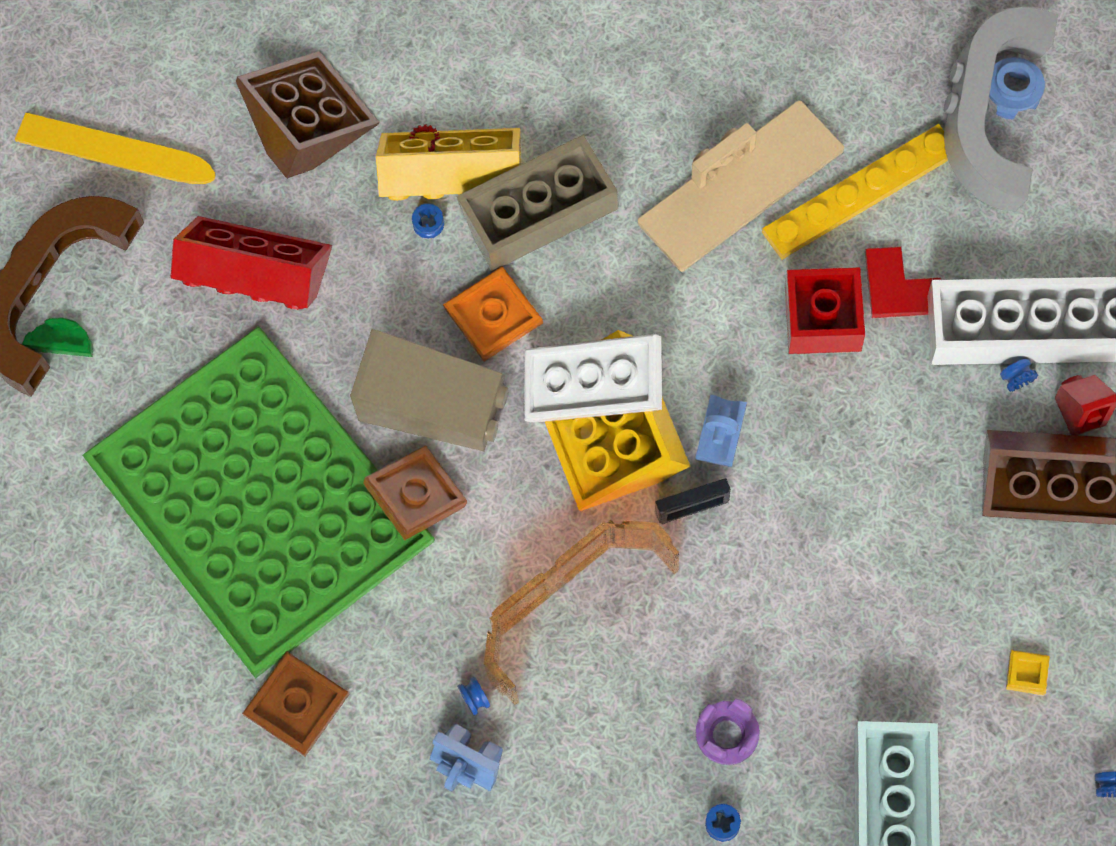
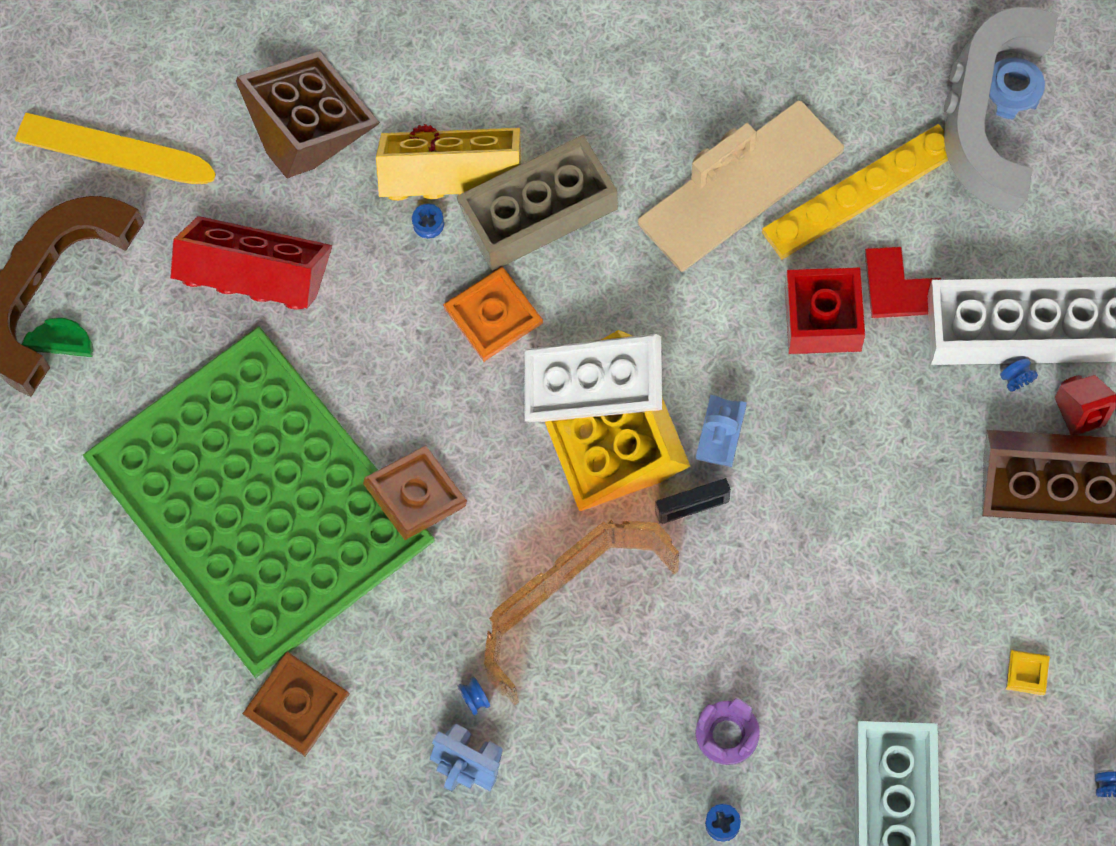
dark tan slope [350,329,508,452] -> none

